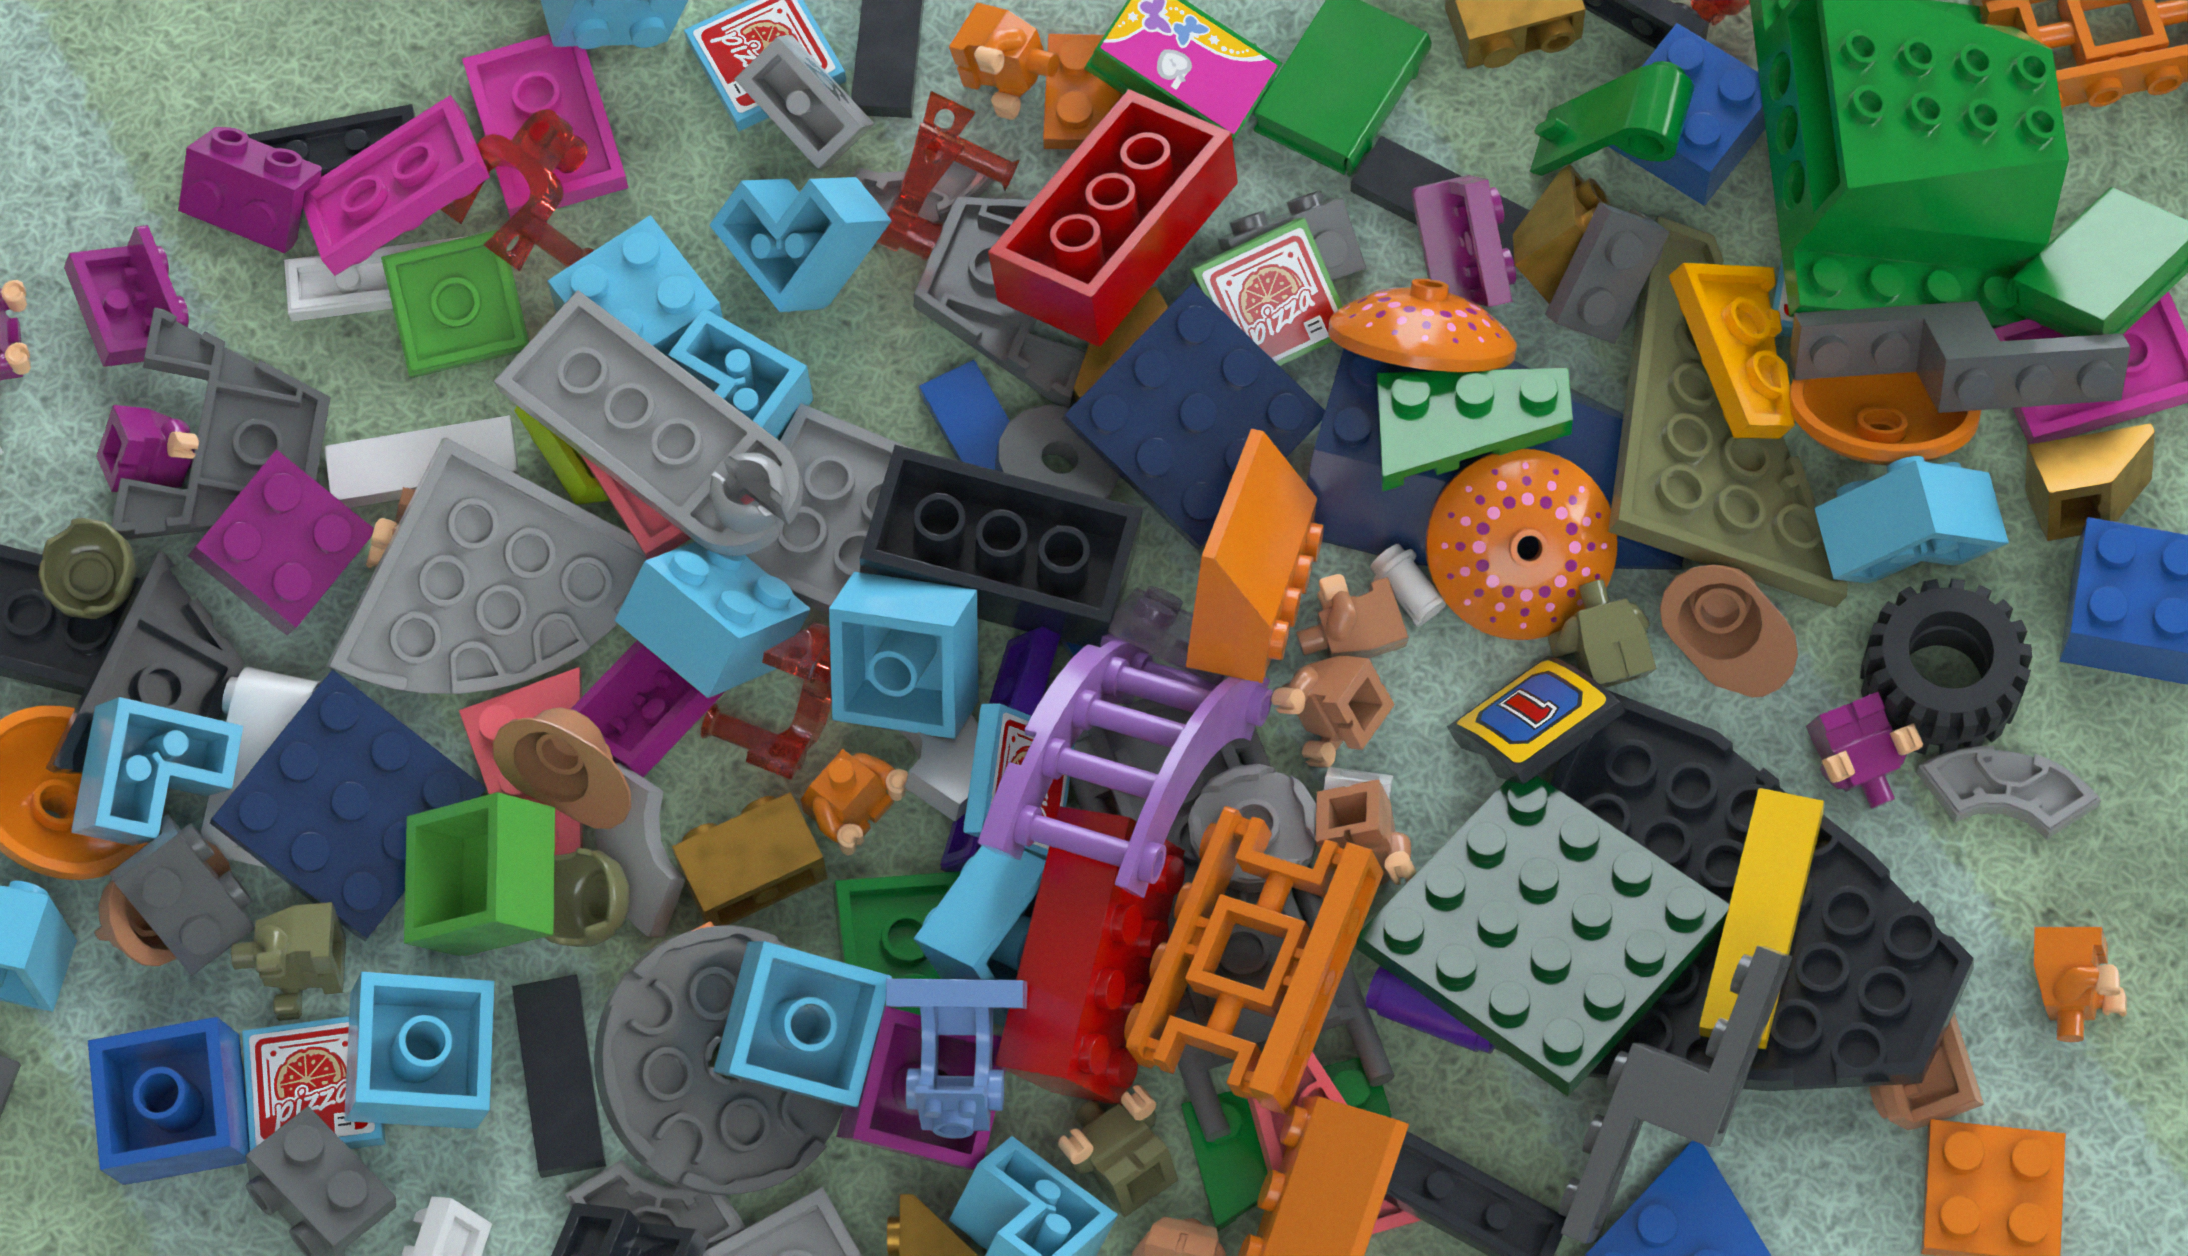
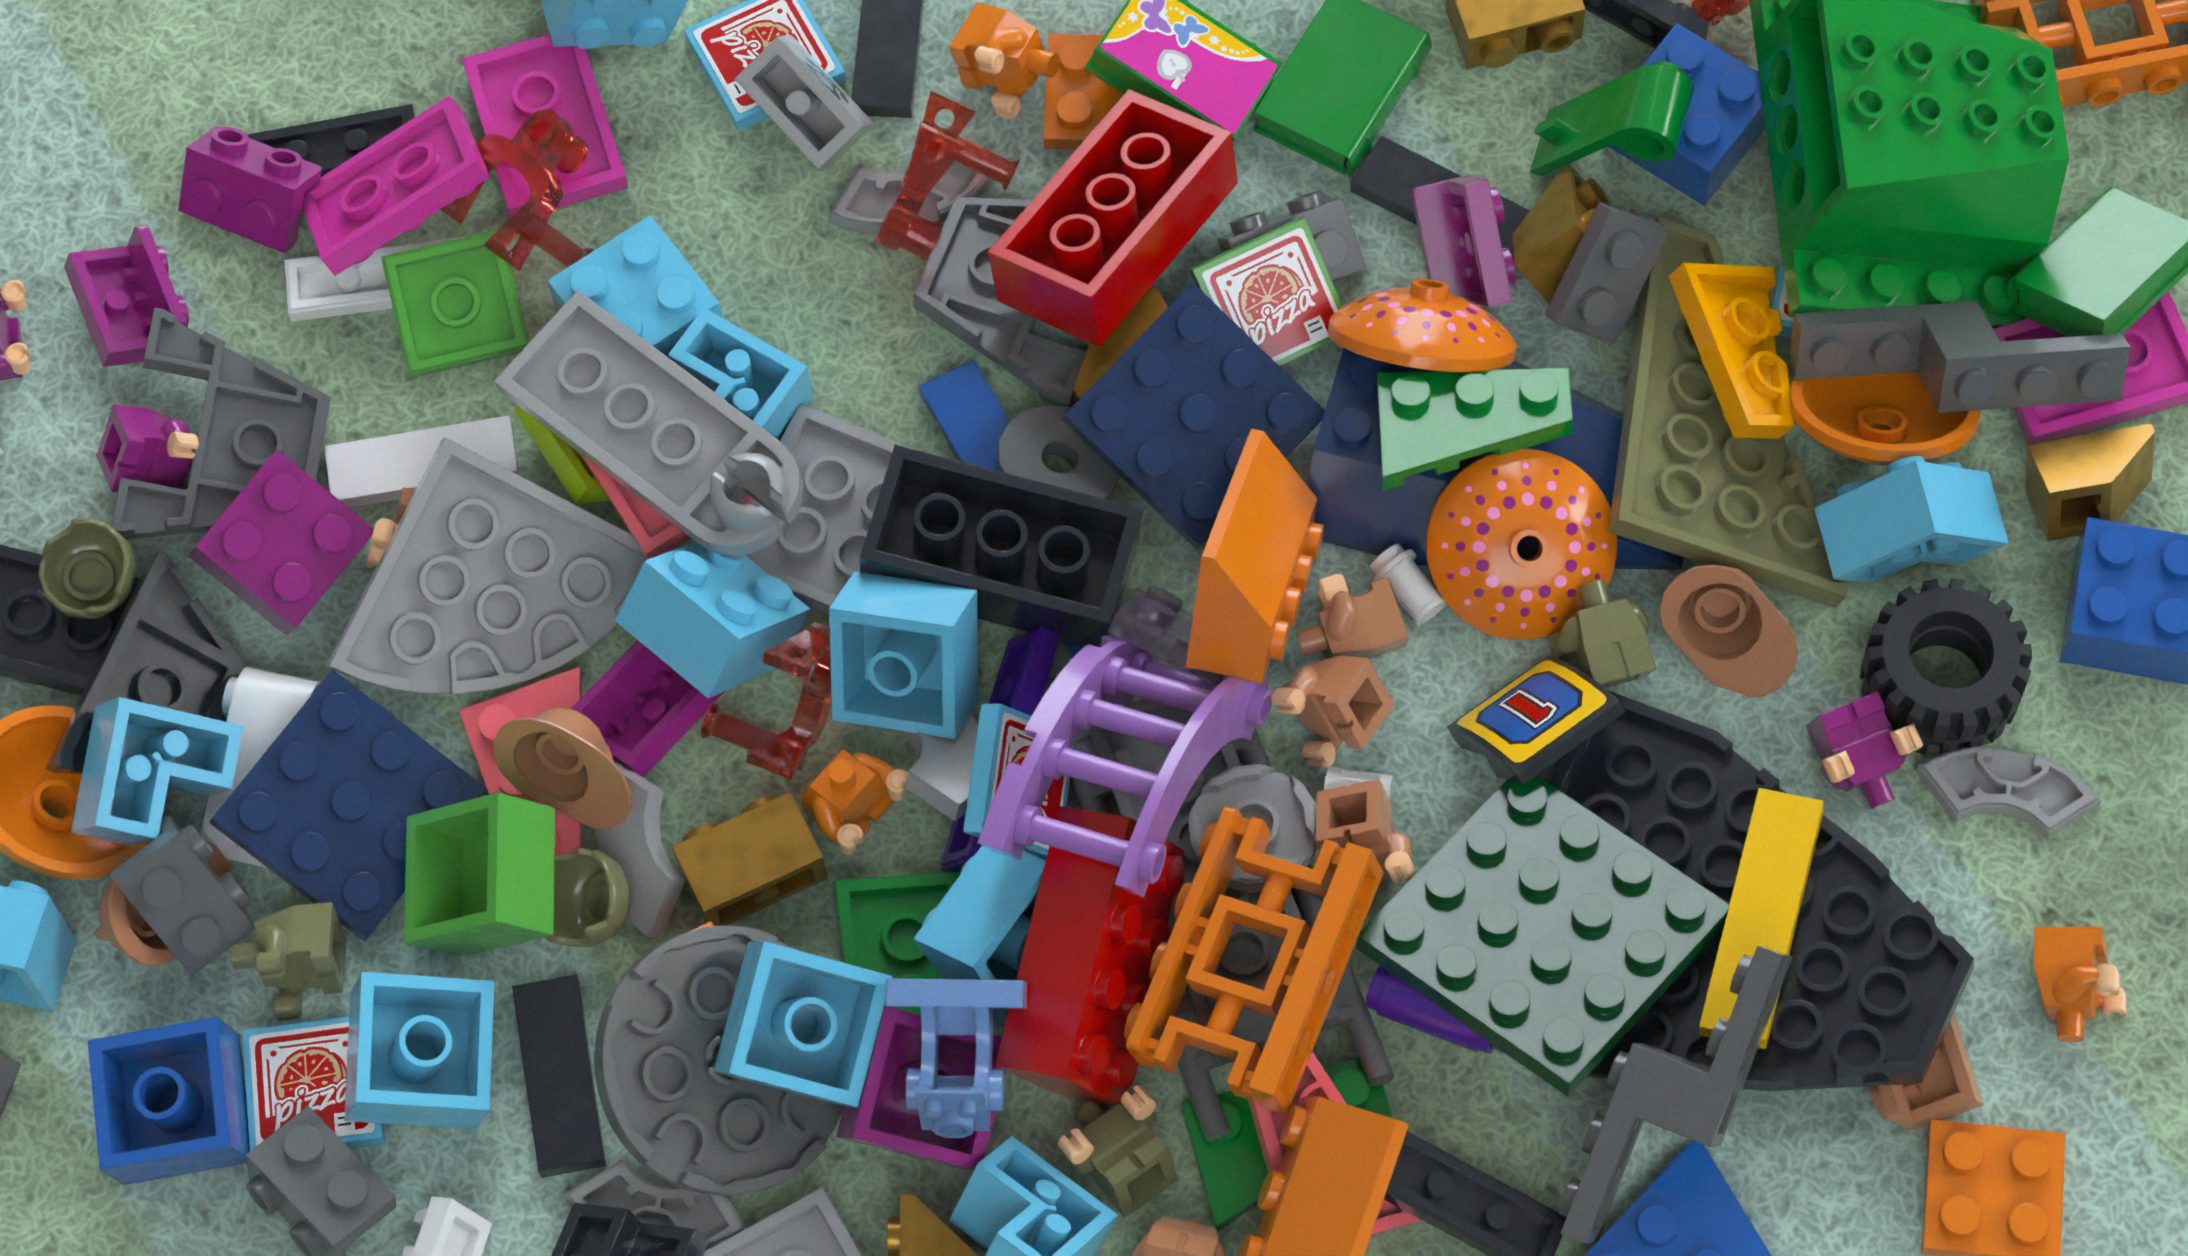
medium azure brick [709,177,892,312] -> none

